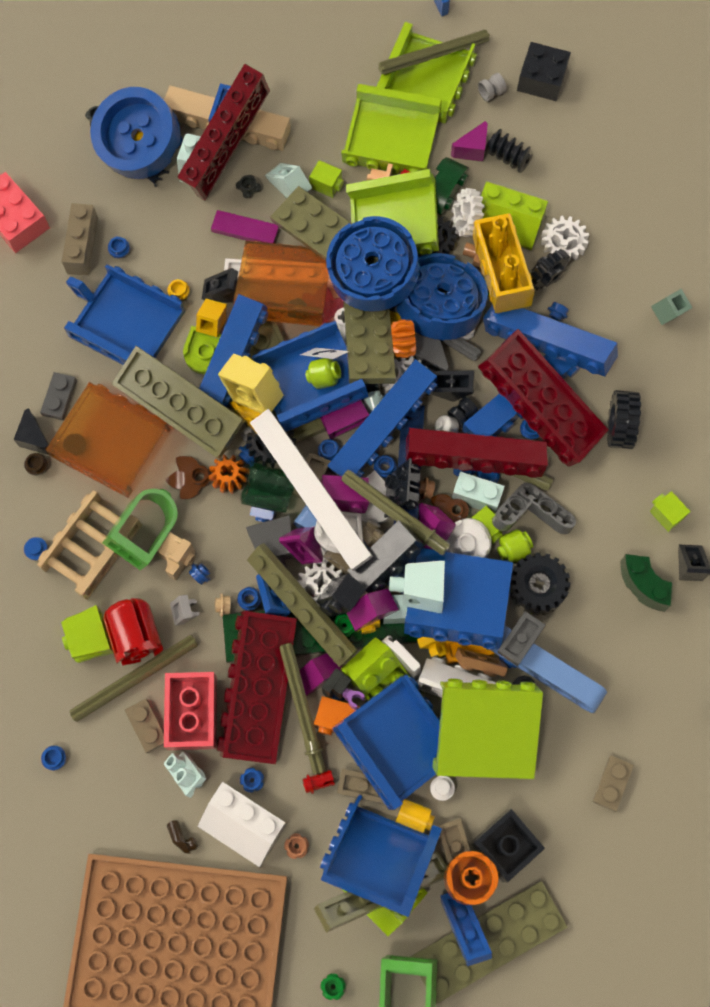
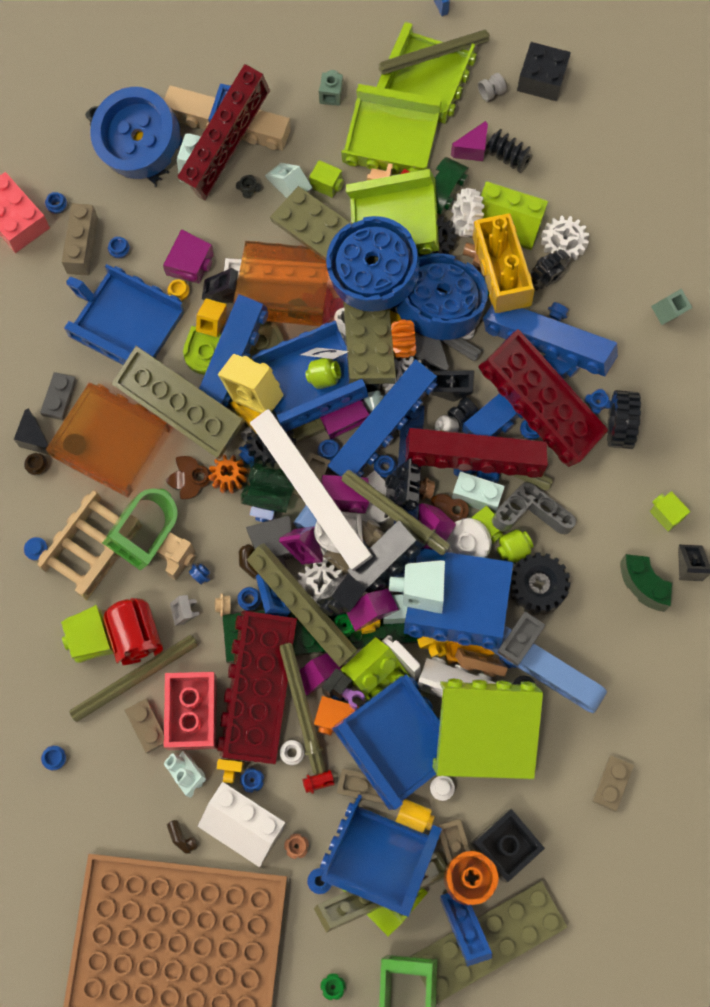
magenta tile [211,210,279,247] -> none
none -> blue plate [45,192,67,214]
none -> magenta torso [163,229,214,284]
none -> yellow tile [217,759,245,784]
none -> dark brown arm [238,544,258,579]
none -> white plate [280,740,304,765]
none -> blue plate [307,868,332,894]
none -> sand green brick [319,70,343,106]
none -> blue plate [585,389,610,414]

